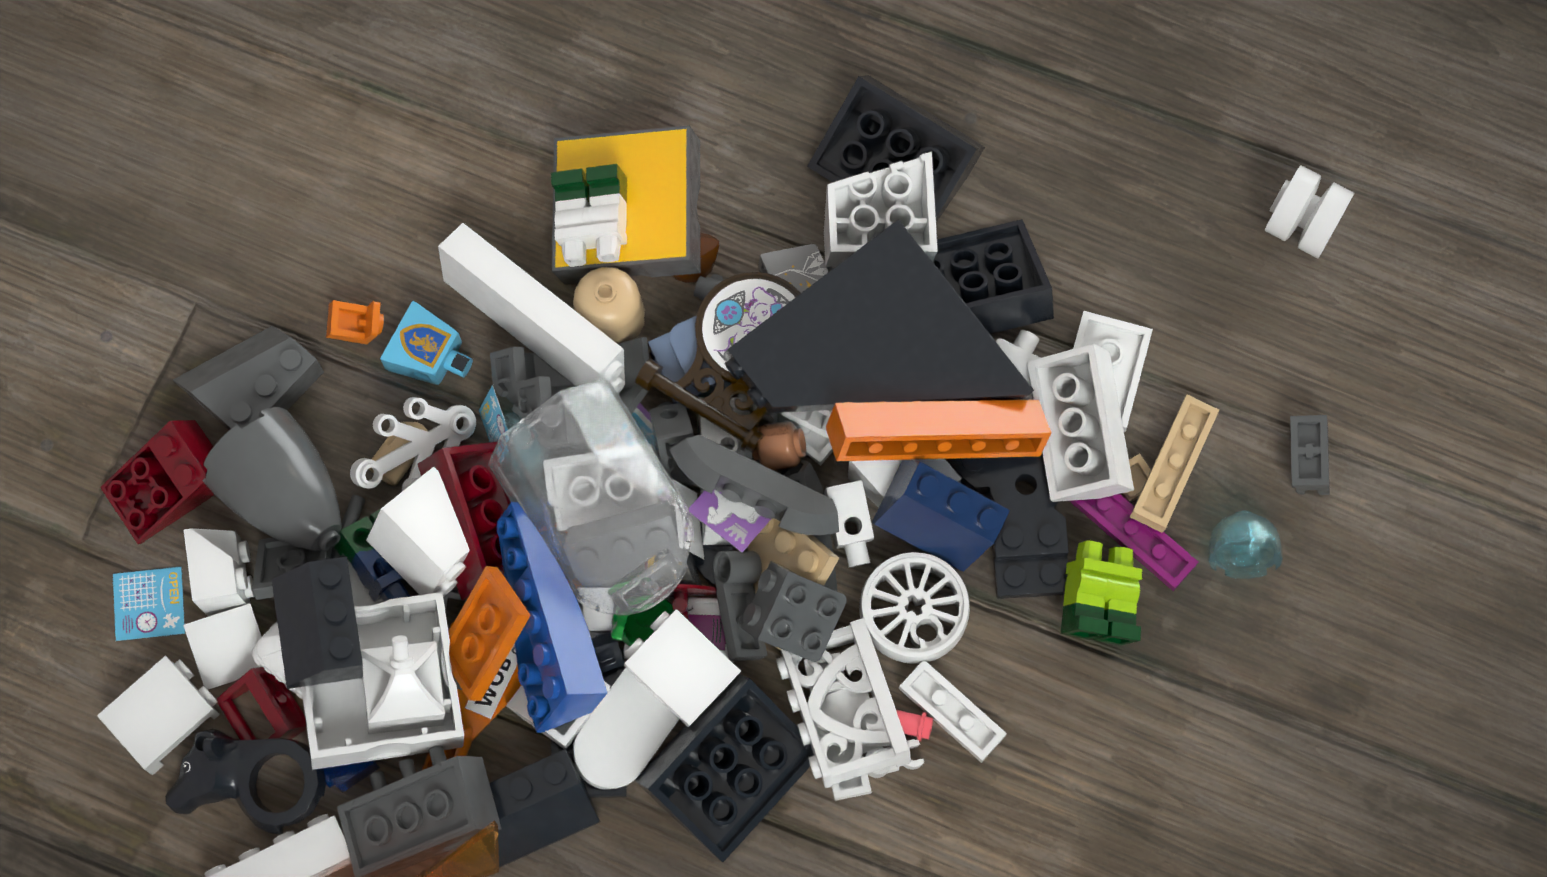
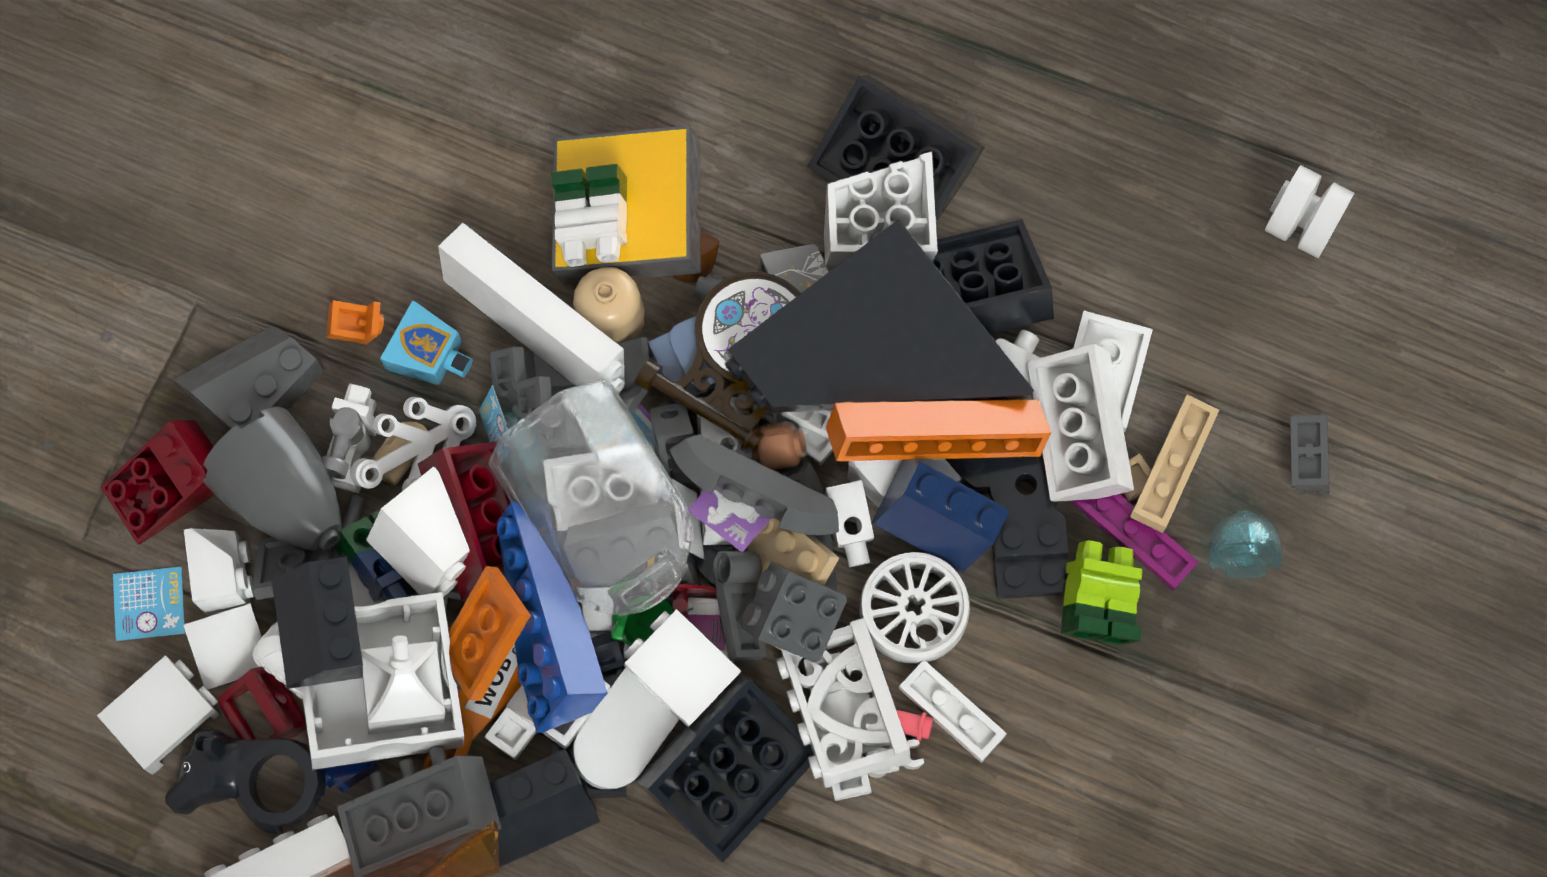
none -> hips [322,384,377,494]
none -> white tile [485,707,536,761]

